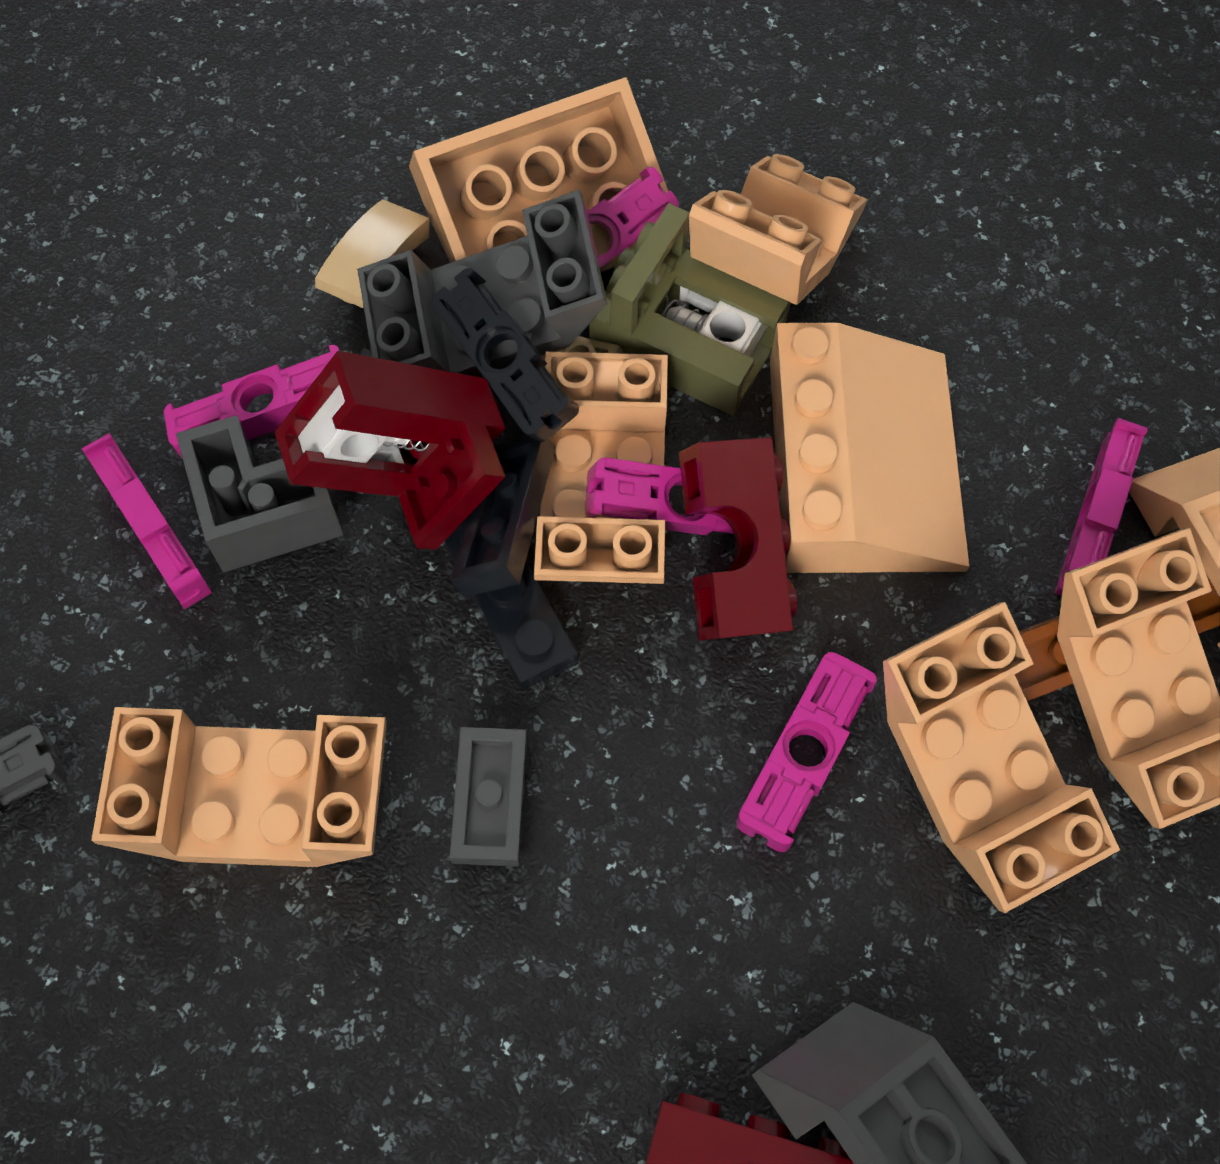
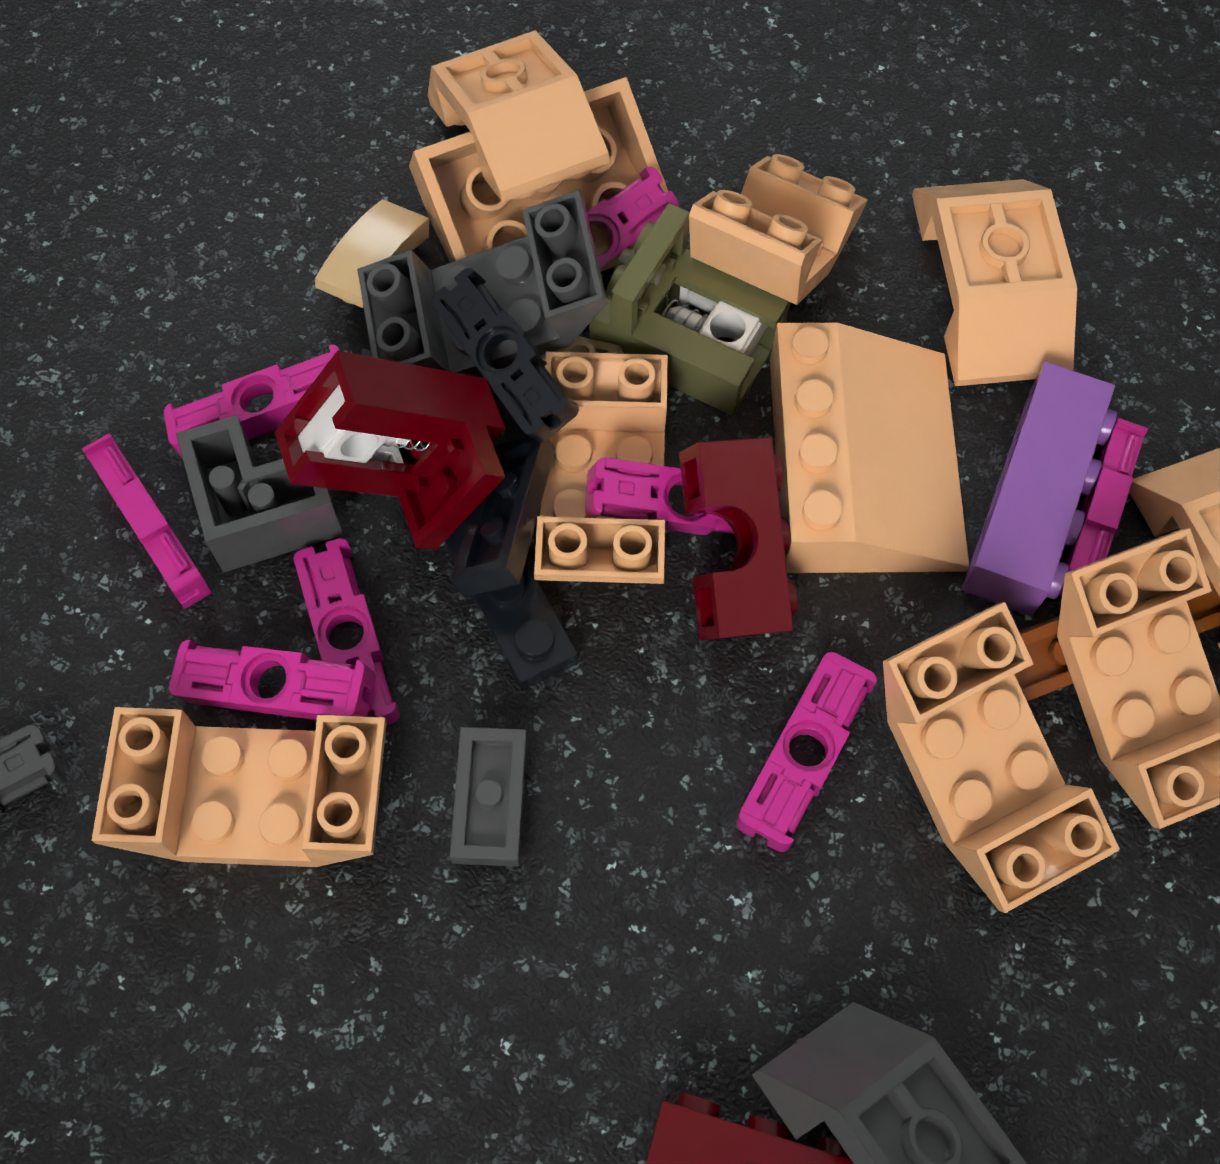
none -> dark pink piece [169,640,376,720]
none -> dark pink piece [294,538,400,726]
none -> light nougat slope [428,30,610,202]
none -> light nougat slope [912,179,1077,386]
none -> medium lavender brick [961,361,1117,616]

